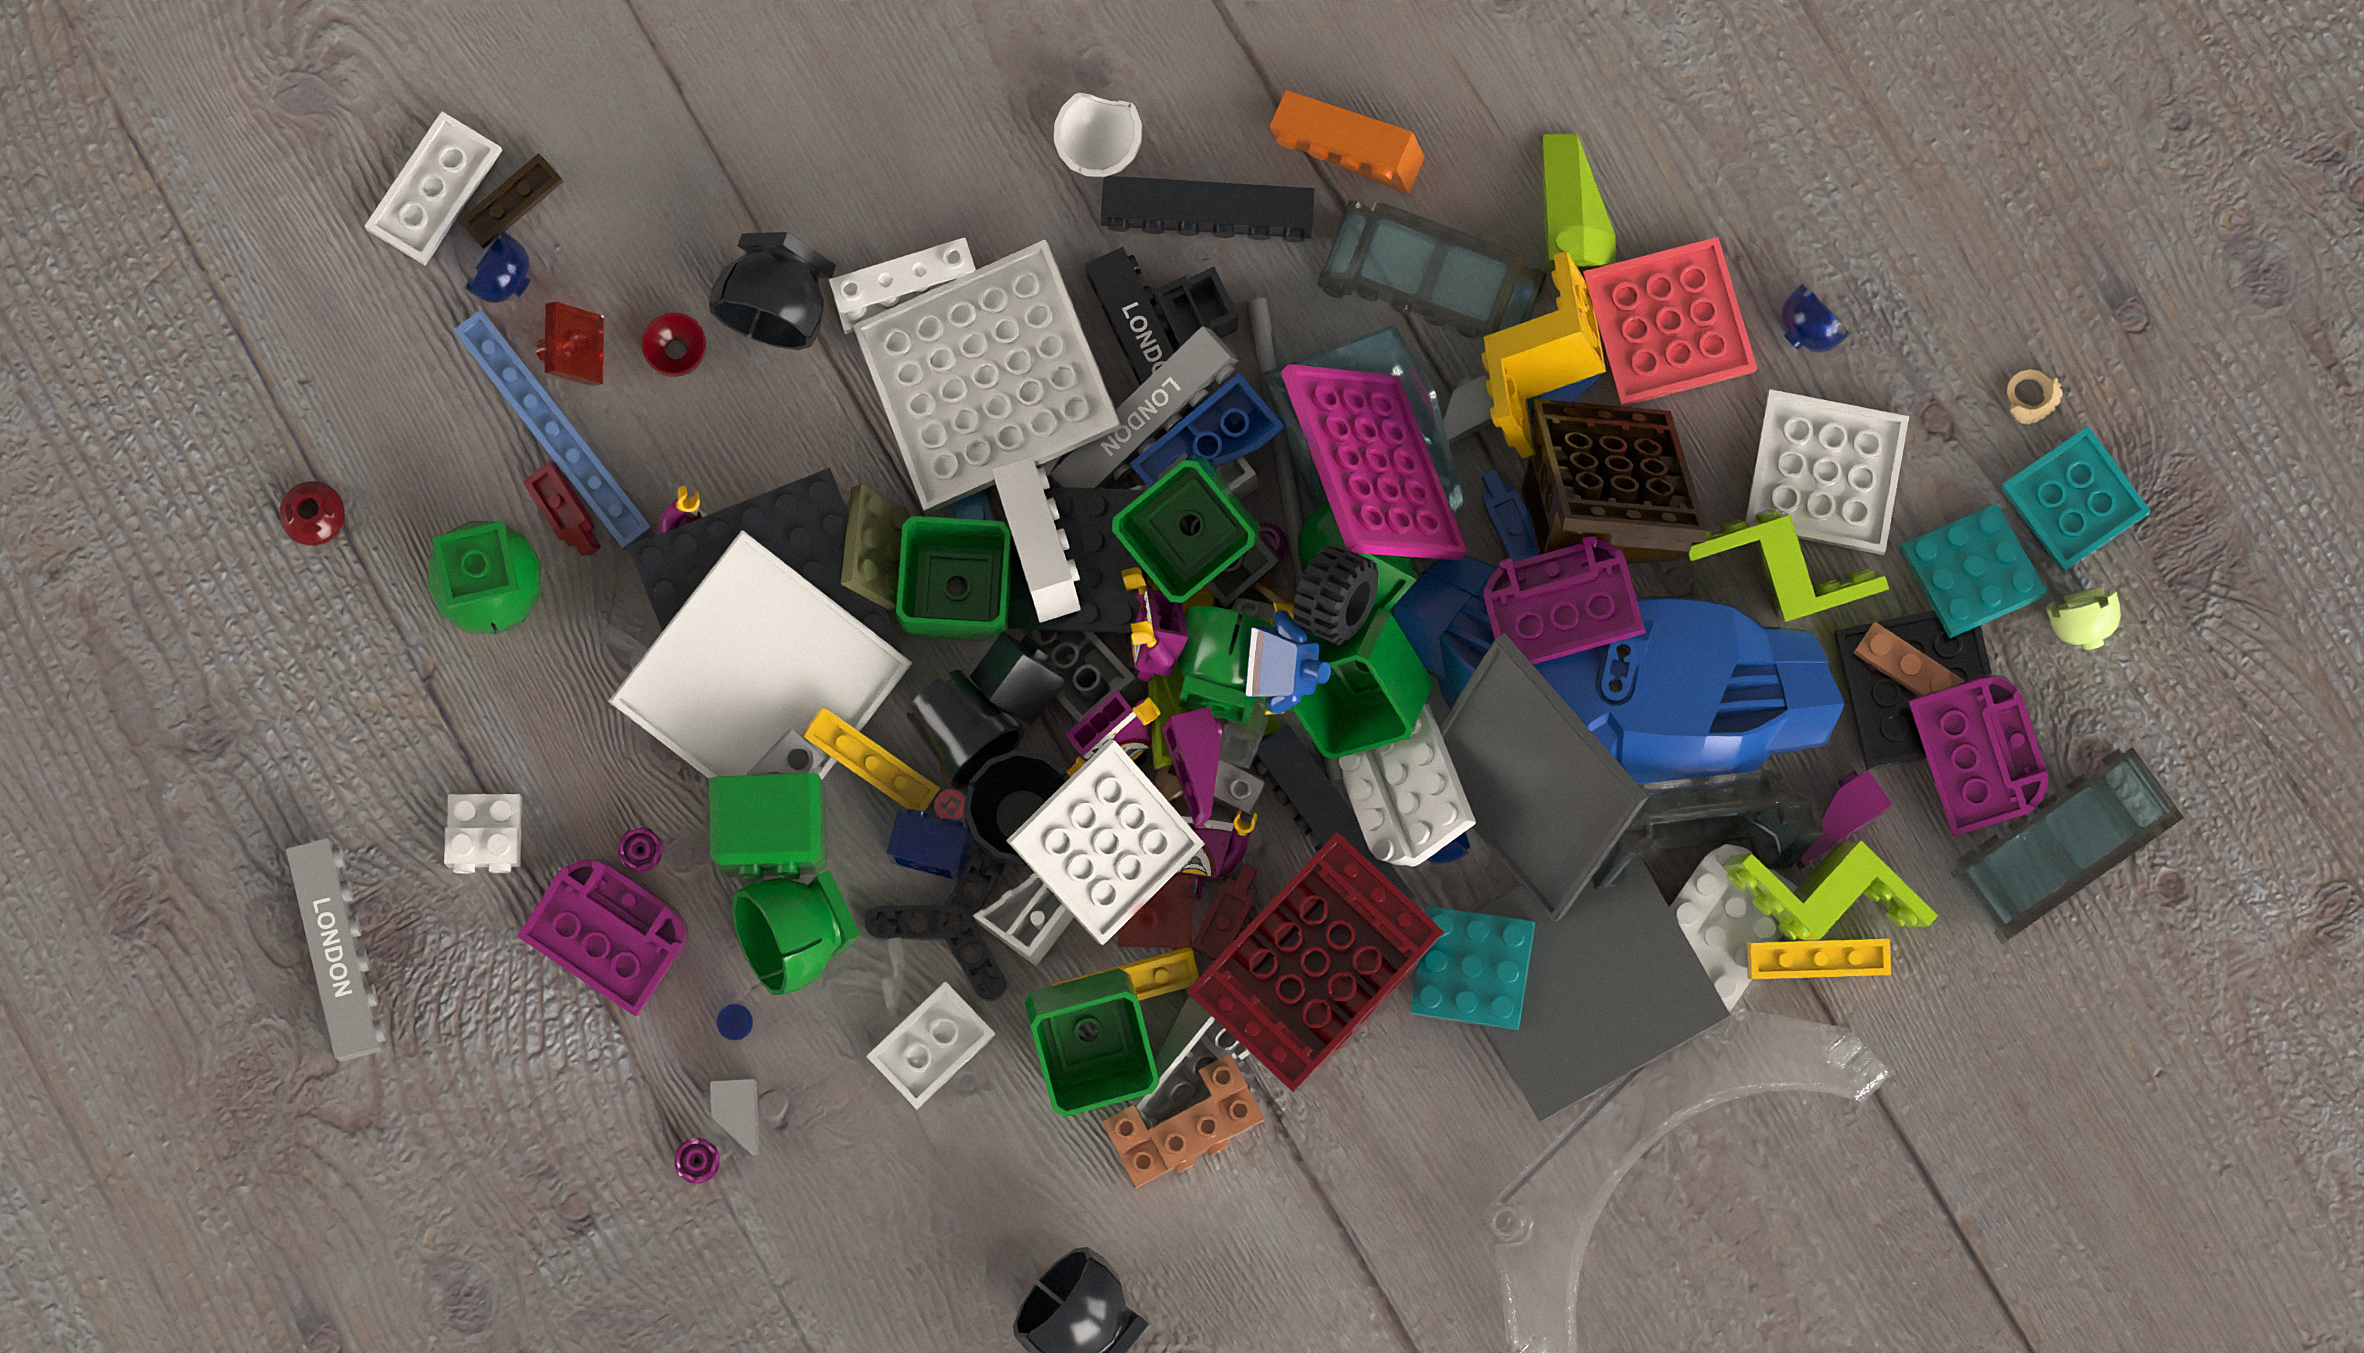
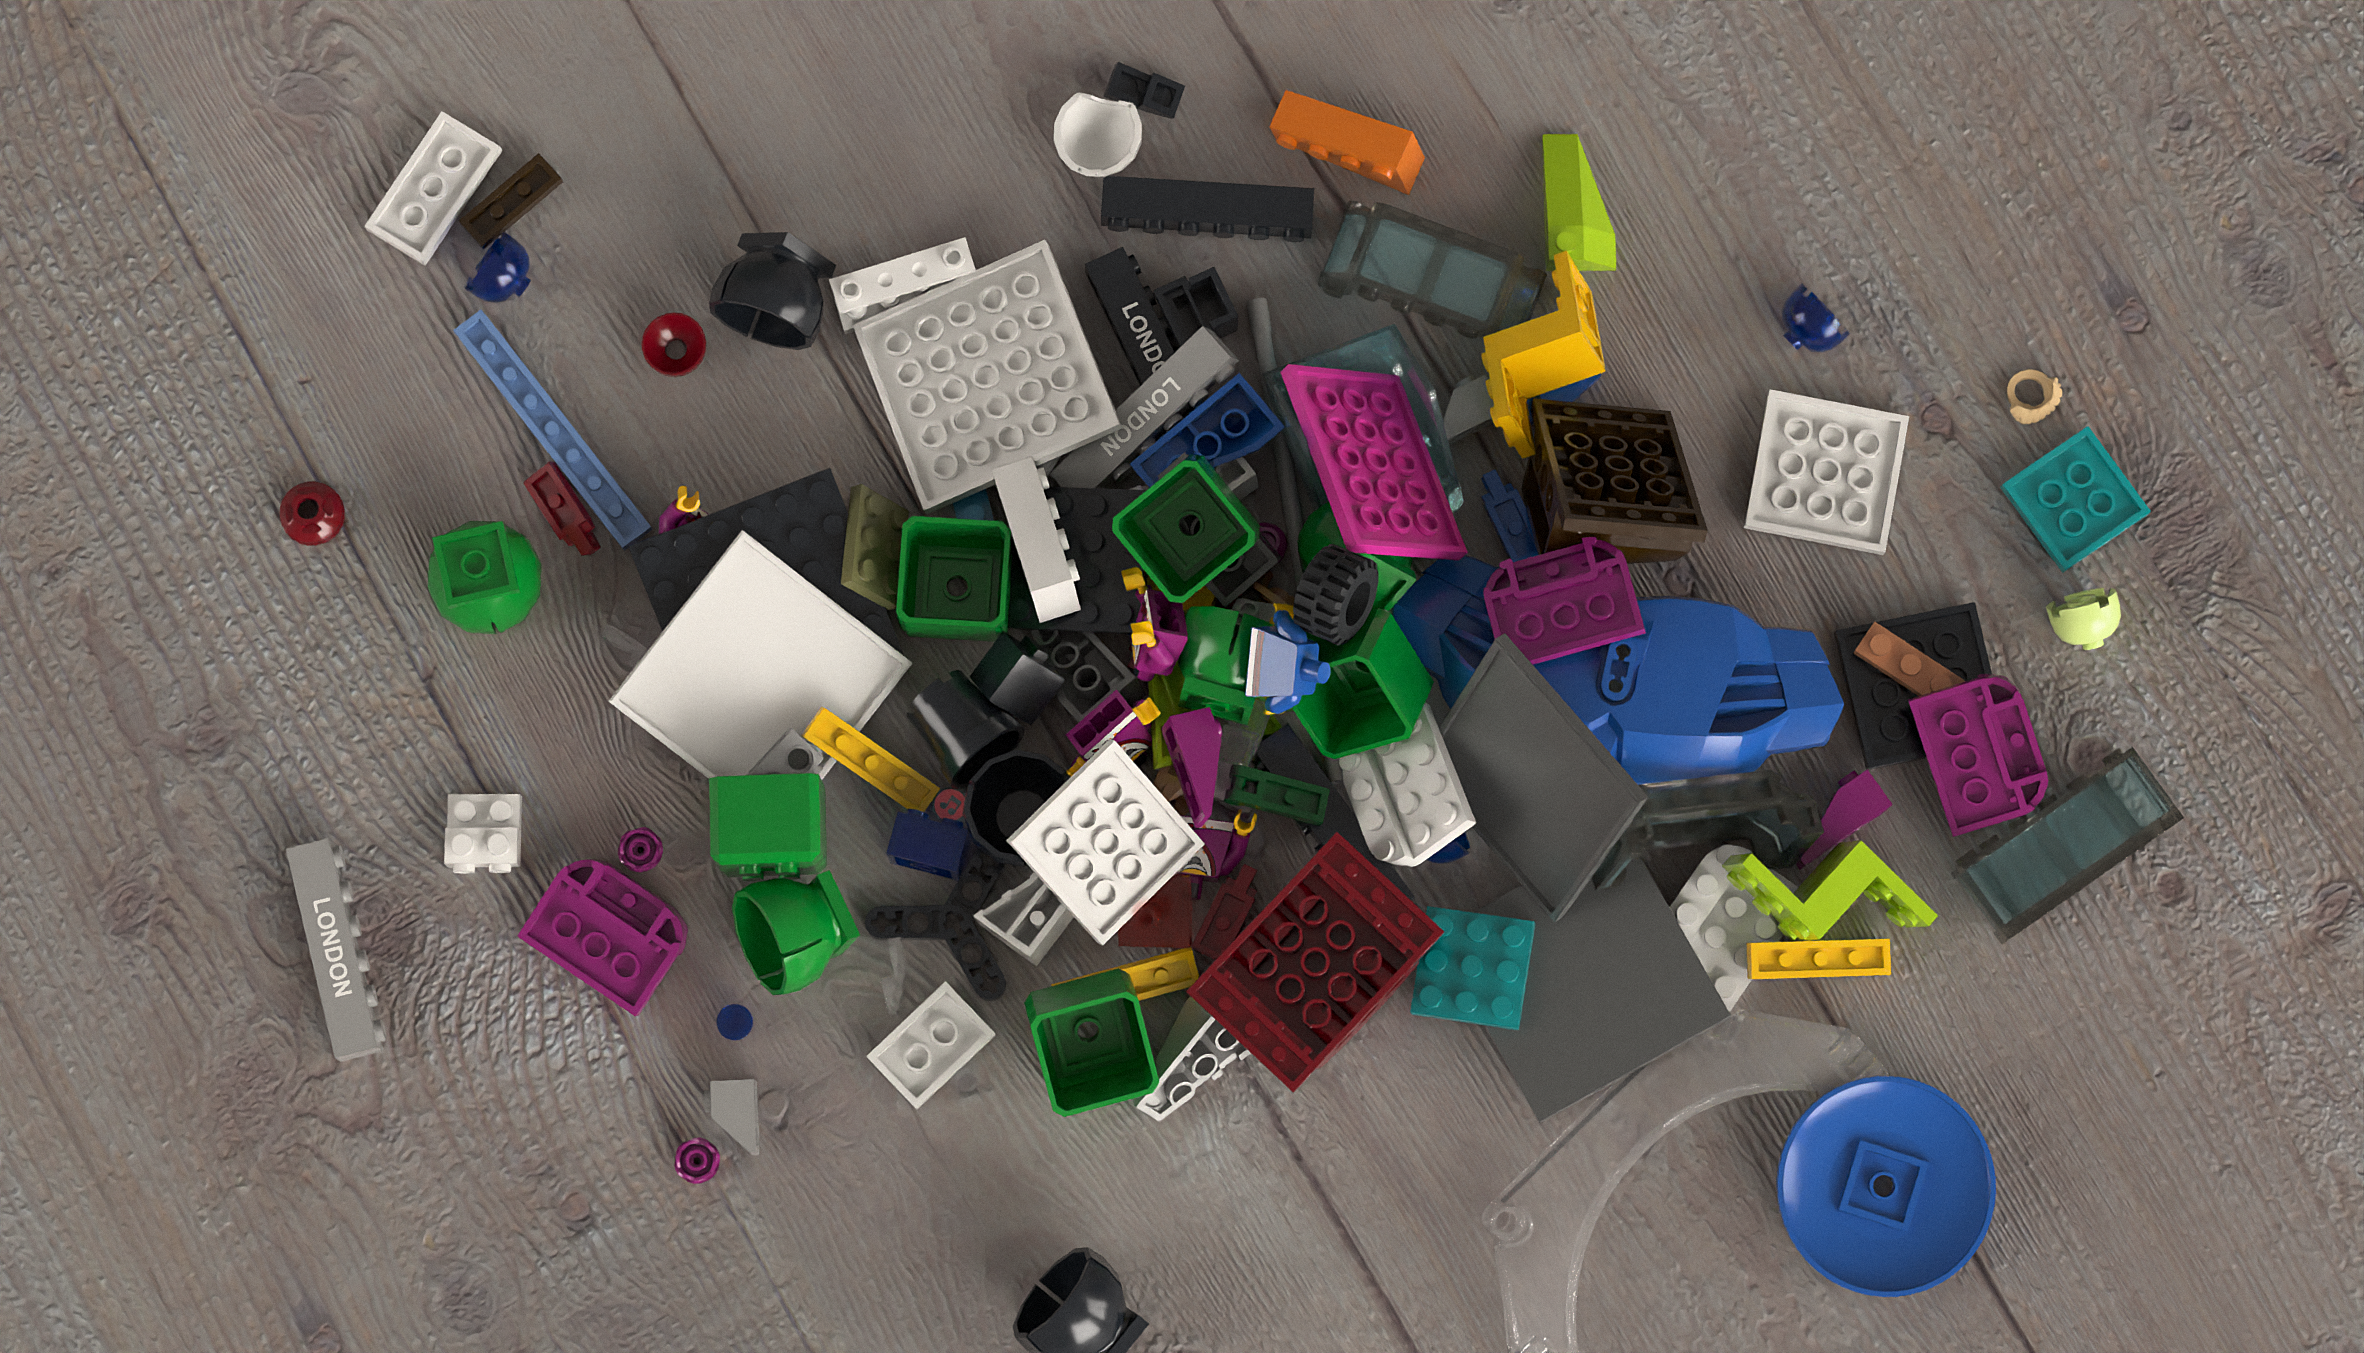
clear red tile [536,301,604,386] -> none
nougat bracket [1102,1053,1265,1189] -> none
coral plate [1582,237,1757,407] -> none
lime bracket [1684,508,1889,622] -> none
teal plate [1900,503,2047,638] -> none
none -> black slope [1104,62,1185,119]
none -> dark green plate [1224,765,1330,826]
none -> blue dish [1776,1076,1996,1297]

